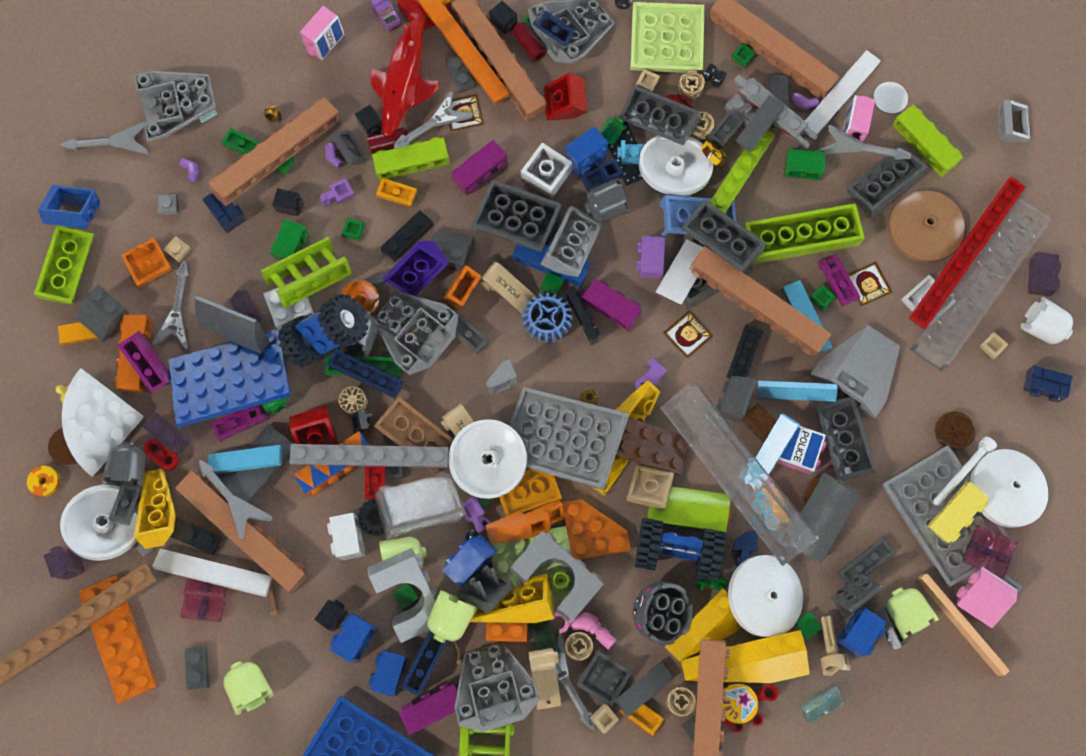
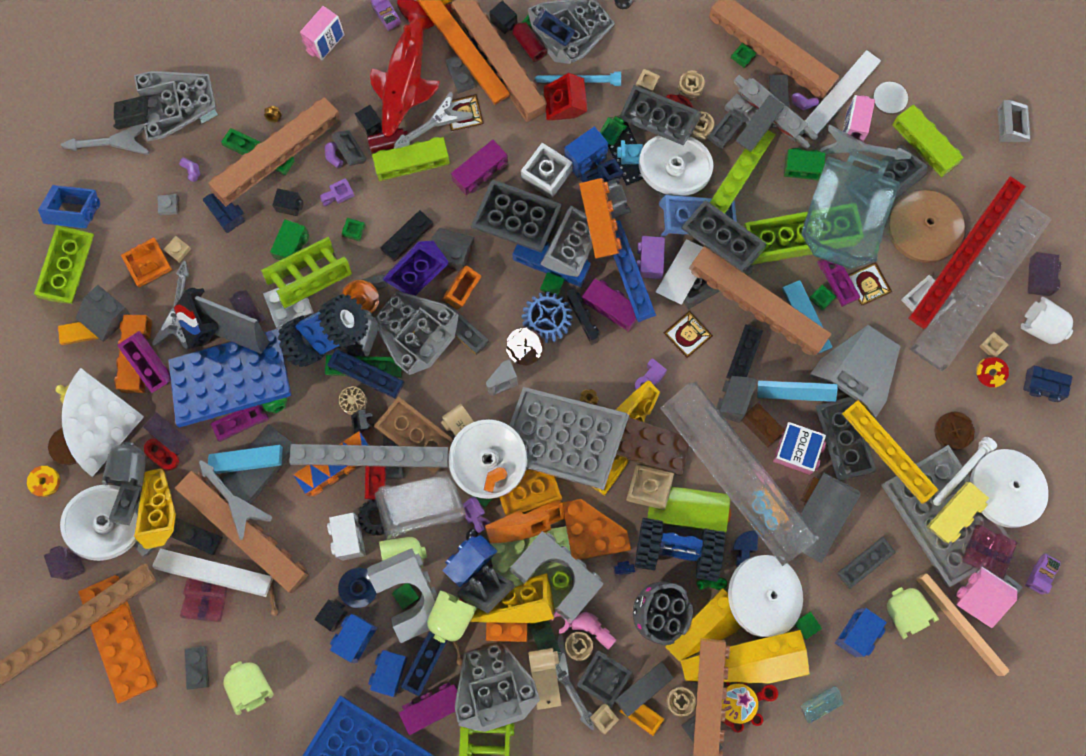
red slope [289,406,339,445] -> none
light orange plate [376,178,418,208] -> none
tan door [480,262,538,314] -> none
yellowish green plate [630,2,704,73] -> none
piece [701,140,728,167] -> none
black wheel [703,64,727,89] -> none
tile [743,414,800,490] -> none
tan piece [820,616,851,676] -> none
dark grey bracket [831,574,882,618] -> none
dark grey plate [877,606,907,650] -> none
none -> pearl dark grey plate [113,95,149,130]
none -> black panel [174,288,218,348]
none -> dark blue dish [338,568,377,608]
none -> orange arm [483,467,507,492]
none -> tile [506,327,544,366]
none -> medium azure piece [535,71,621,86]
none -> orange brick [579,178,622,258]
none -> blue plate [613,220,656,322]
none -> clear blue plate [613,561,635,576]
none -> clear light blue windscreen [801,149,901,269]
none -> yellow plate [842,400,939,504]
none -> red piece [976,356,1009,388]
none -> medium lavender leg [1025,553,1061,595]

